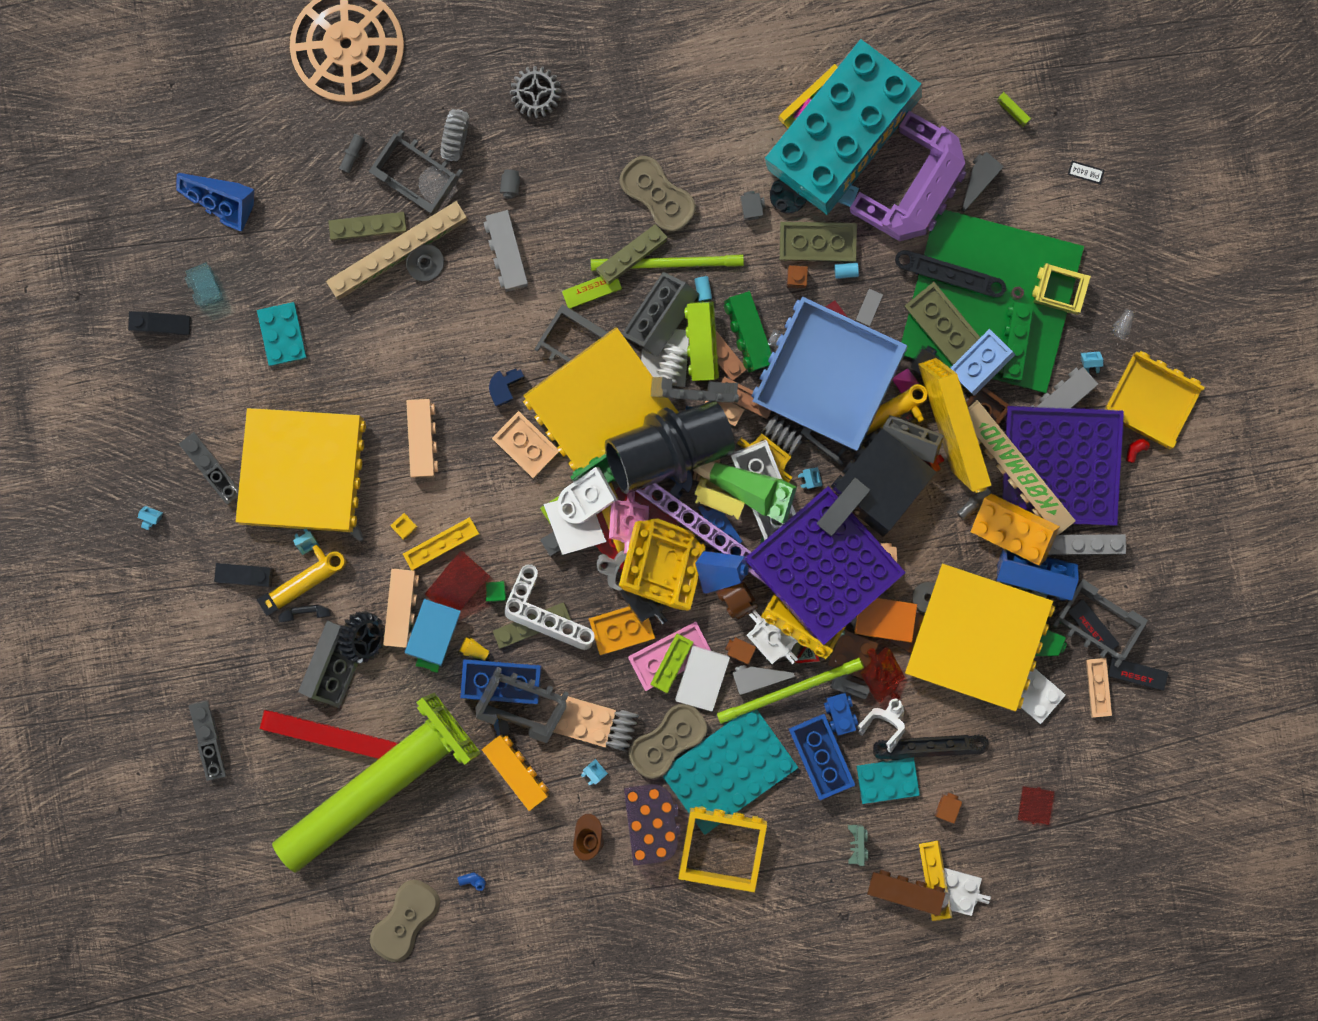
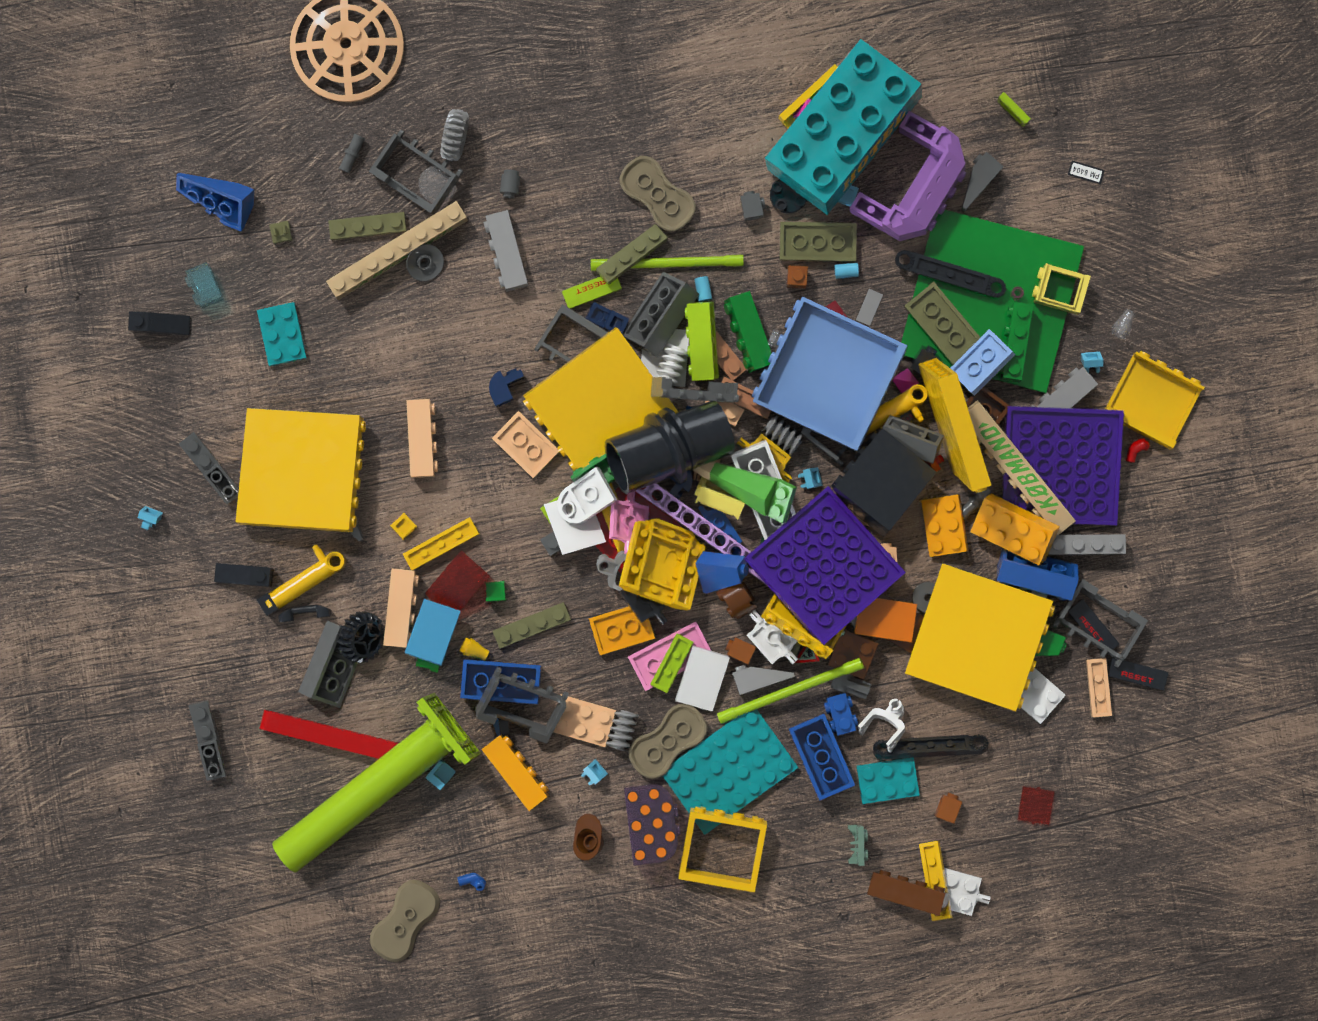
medium azure tile [293,529,319,555] -> none
white beam [505,565,595,650] -> none
light grey gear [510,66,562,118] -> none
dark grey slope [817,478,870,536] -> none
clear red plate [861,648,905,702] -> none
none -> olive tile [269,221,293,244]
none -> medium azure panel [425,759,456,790]
none -> dark blue slope [585,302,629,333]
none -> light orange plate [921,494,968,557]

